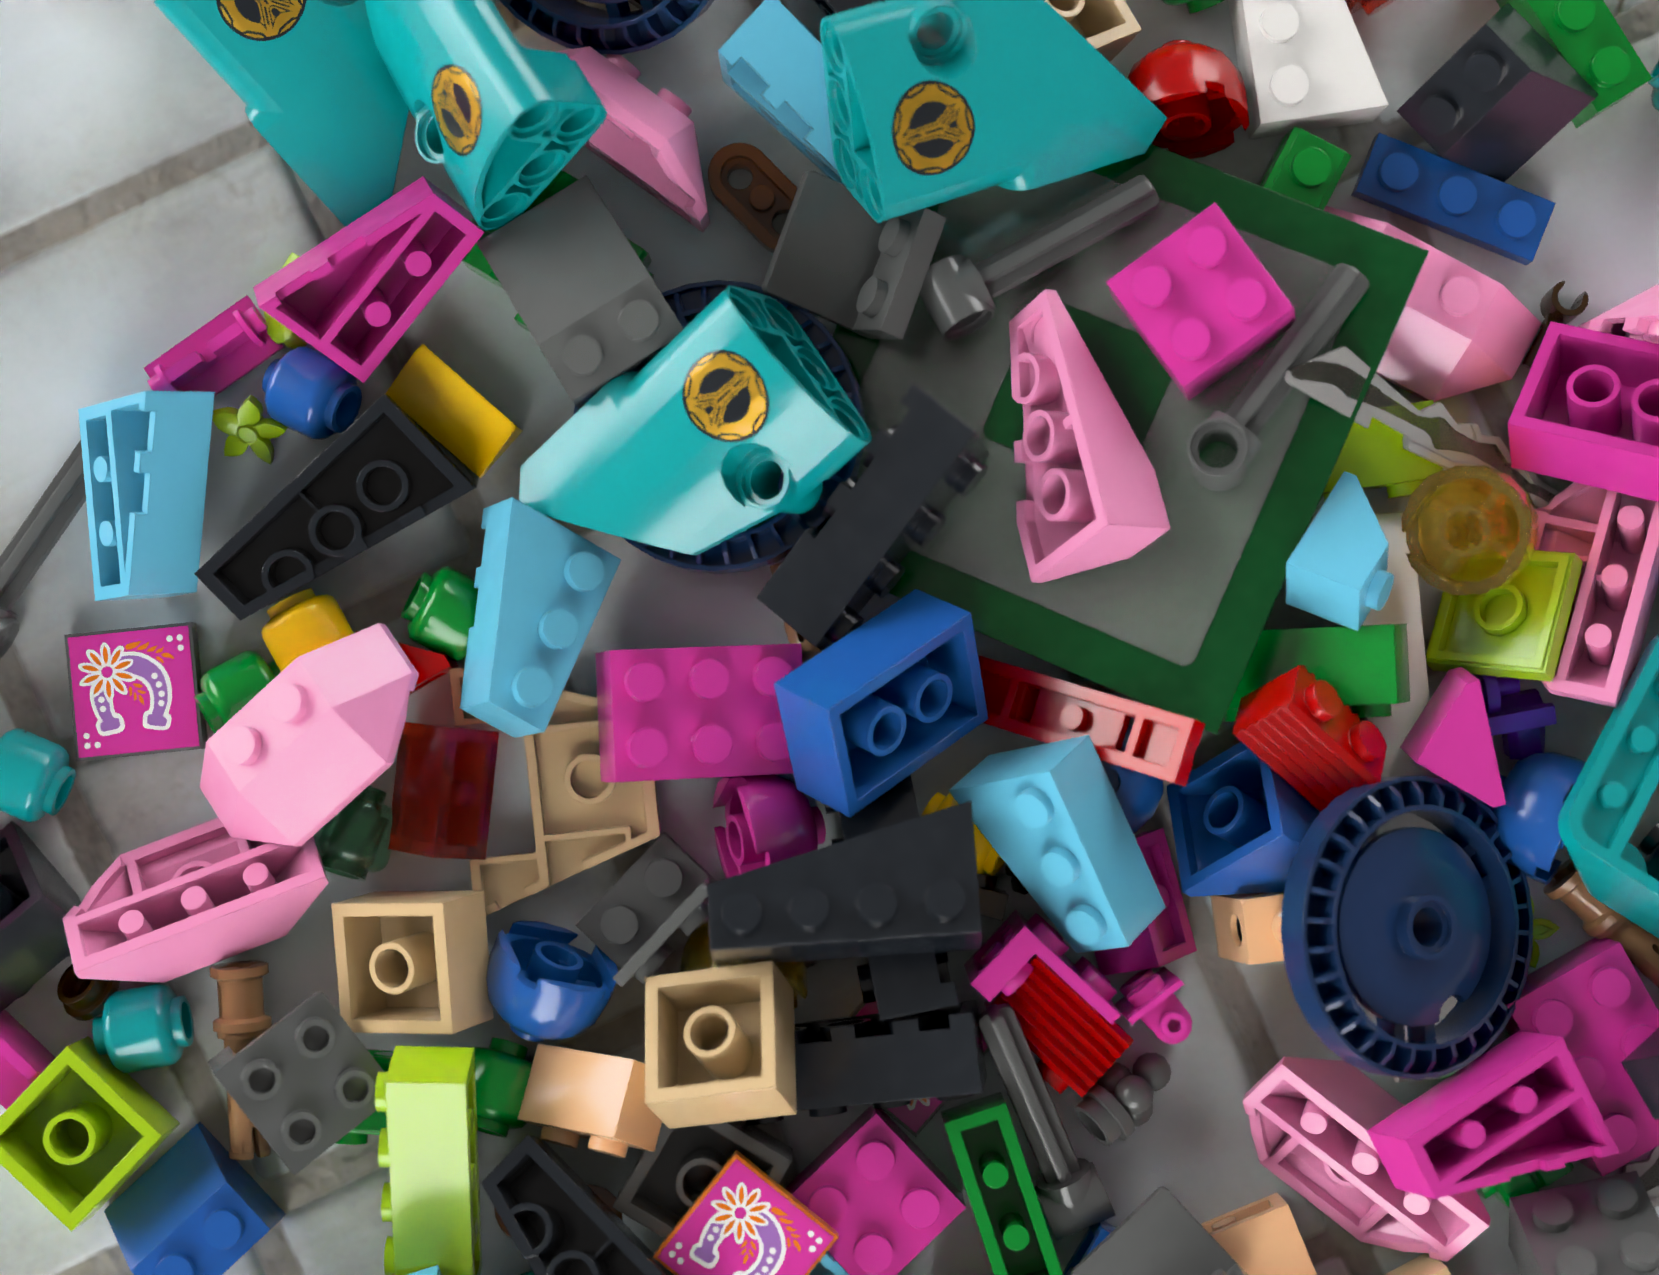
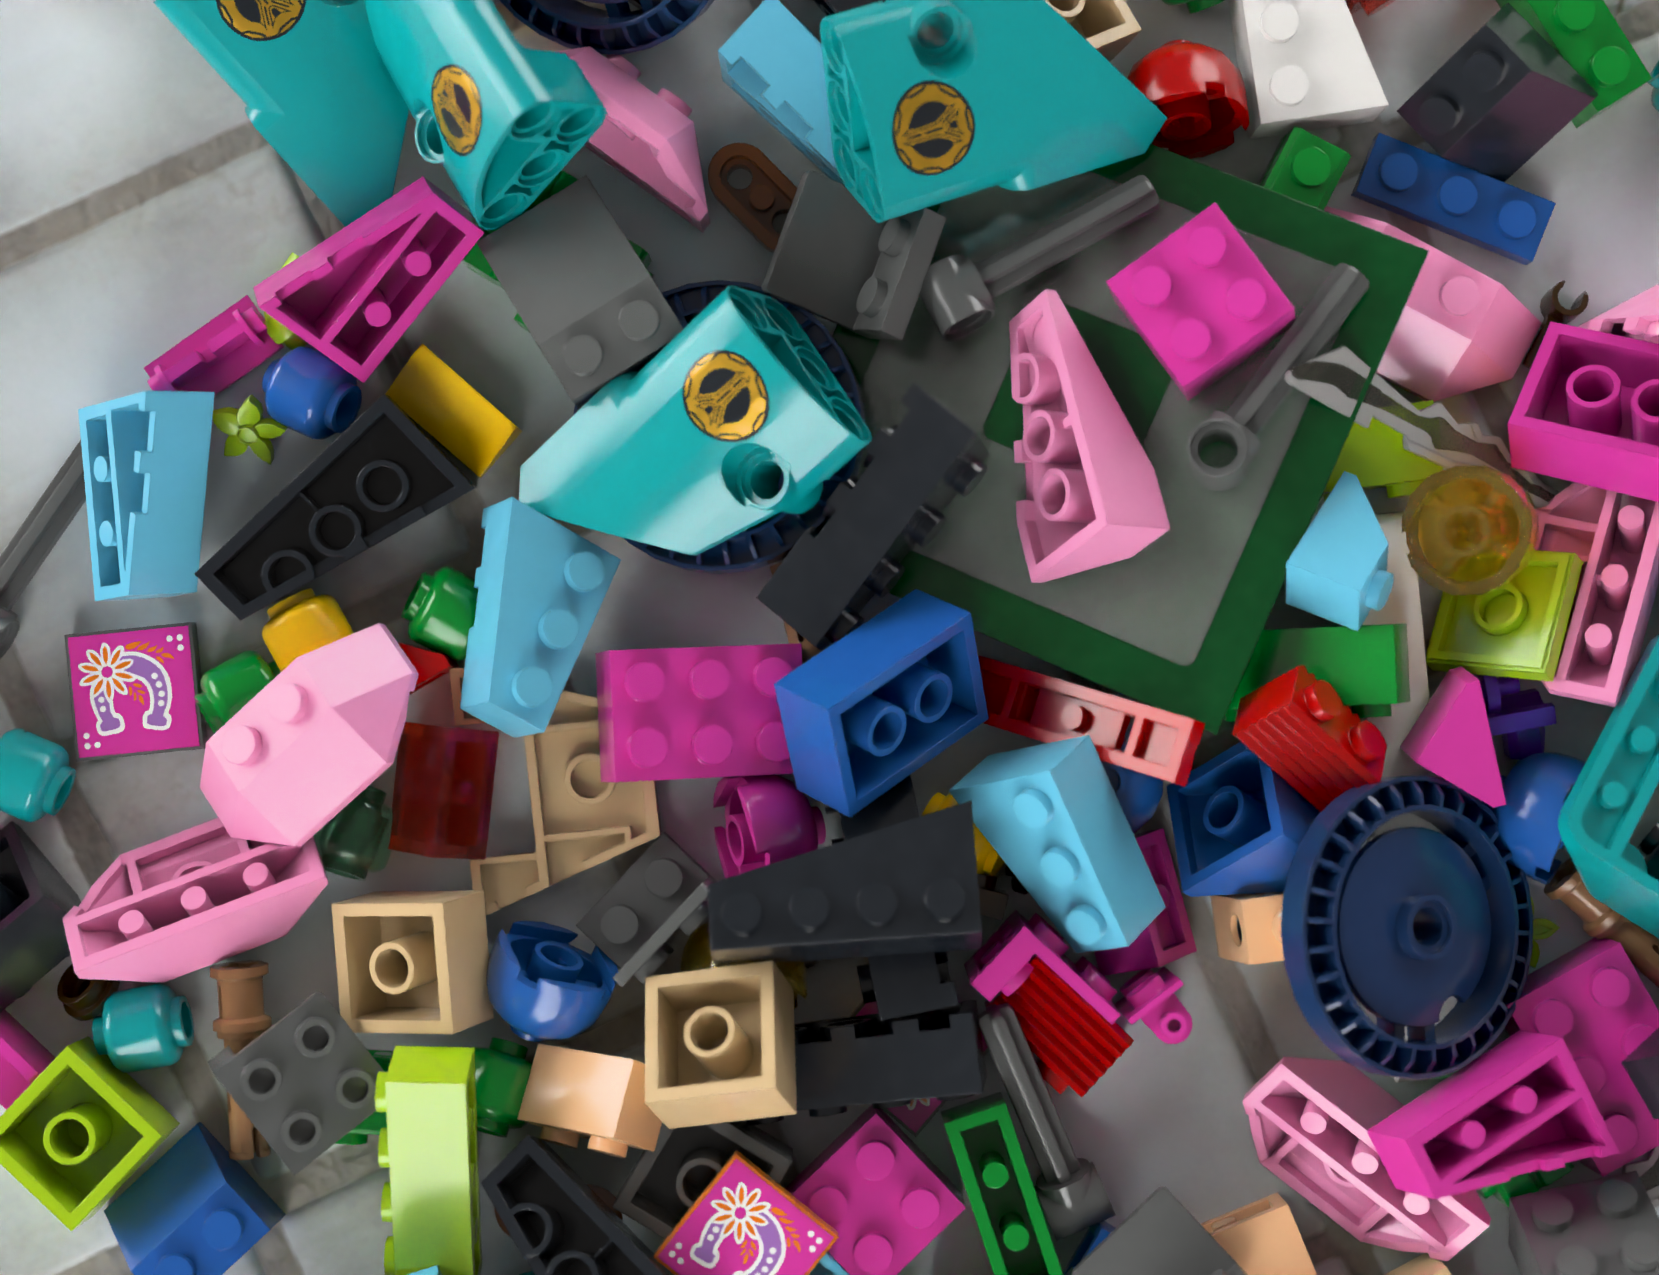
dark grey piece [1074,1053,1171,1146] -> none

